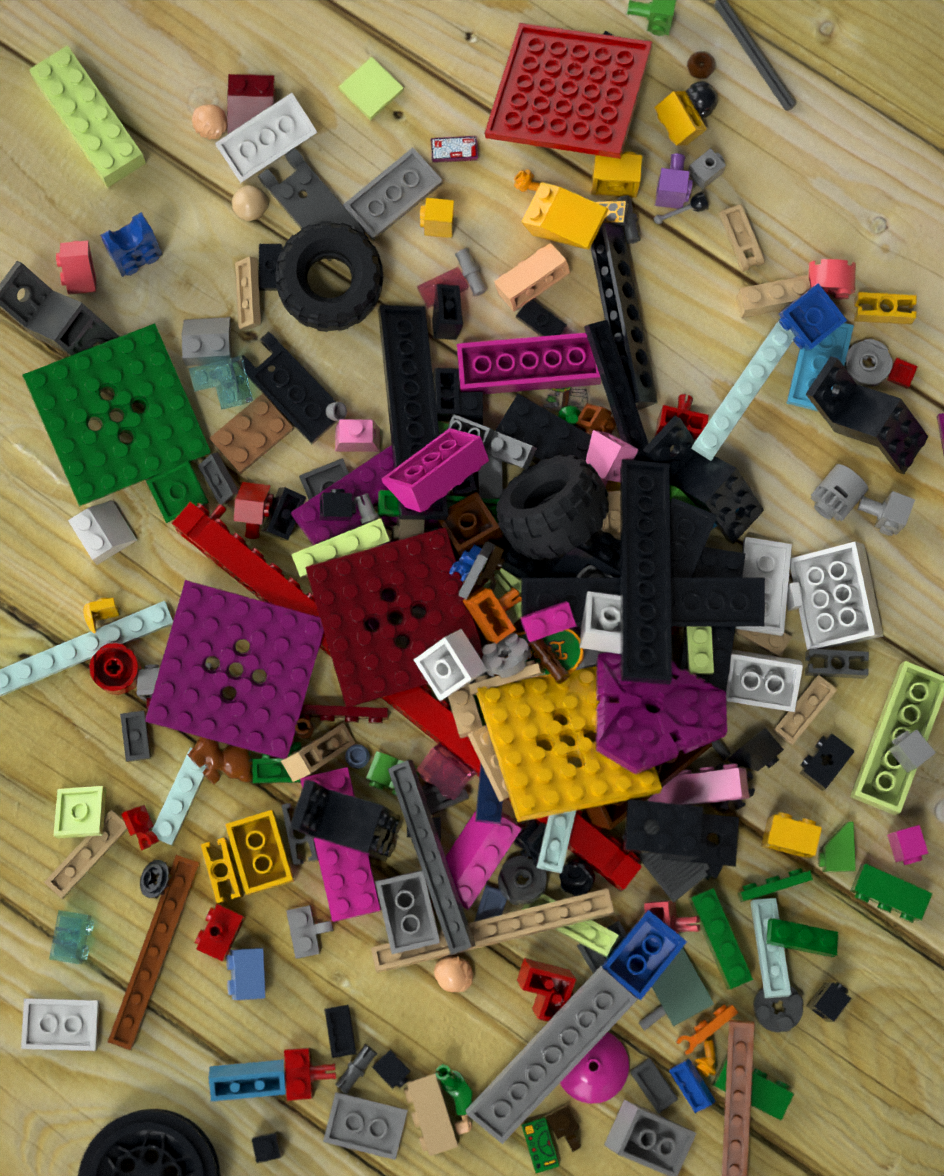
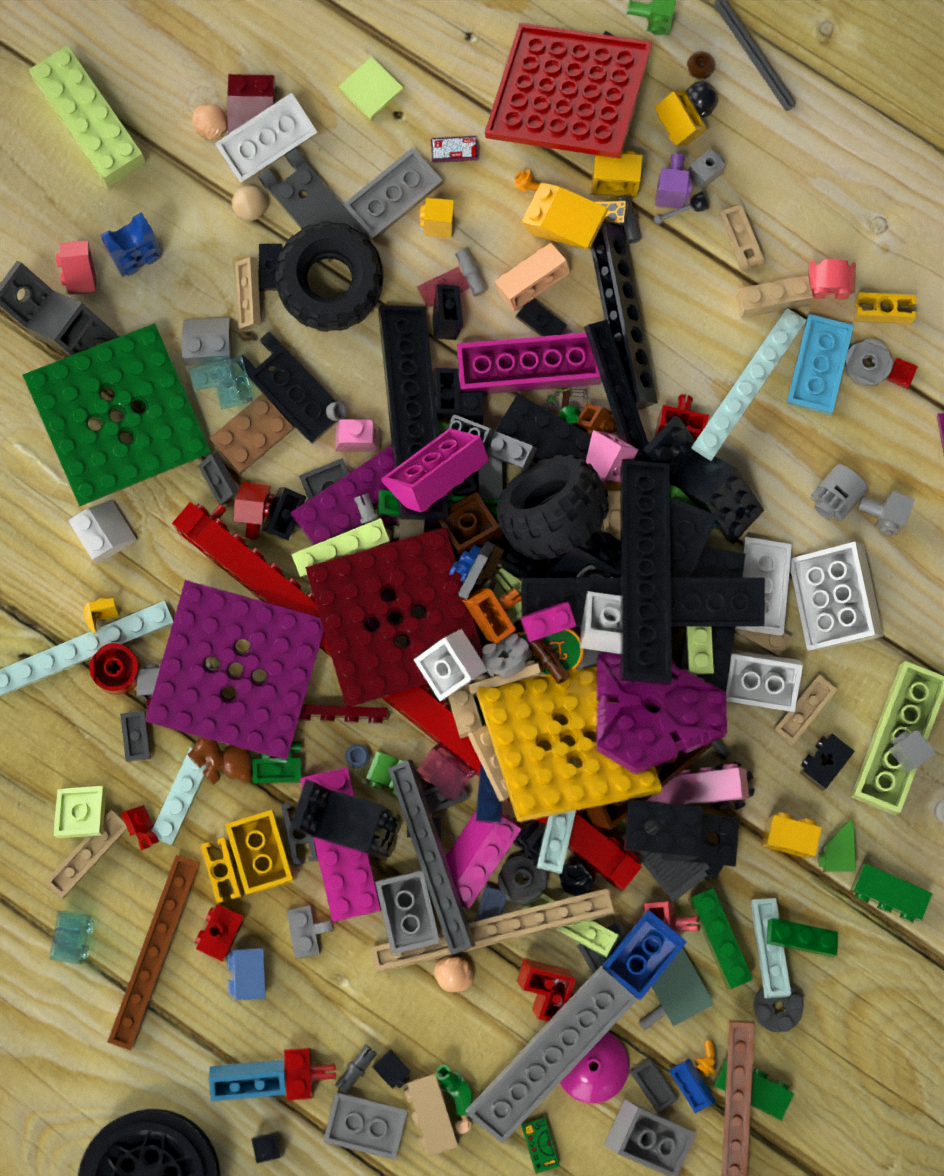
white plate [21,999,99,1051] -> none
black gear [140,860,172,899] -> none
green plate [146,461,209,523] -> none
tan slope [281,723,355,782] -> none
reddish brown pin [295,718,314,740] -> none
black brick [319,489,356,521] -> none
black plate [324,1005,357,1058] -> none
dark brown plate [546,1106,581,1152] -> none
orange plate [676,1004,739,1055] -> none
black slope [727,727,784,771] -> none
green plate [738,868,813,902] -> none
blue plate [778,283,847,351] -> none
white tile [787,582,803,611] -> none
dark grey piece [805,649,869,679] -> none
black bracket [806,356,929,474] -> none
black brick [807,982,852,1022] -> none
dark pink brick [887,825,928,865] -> none

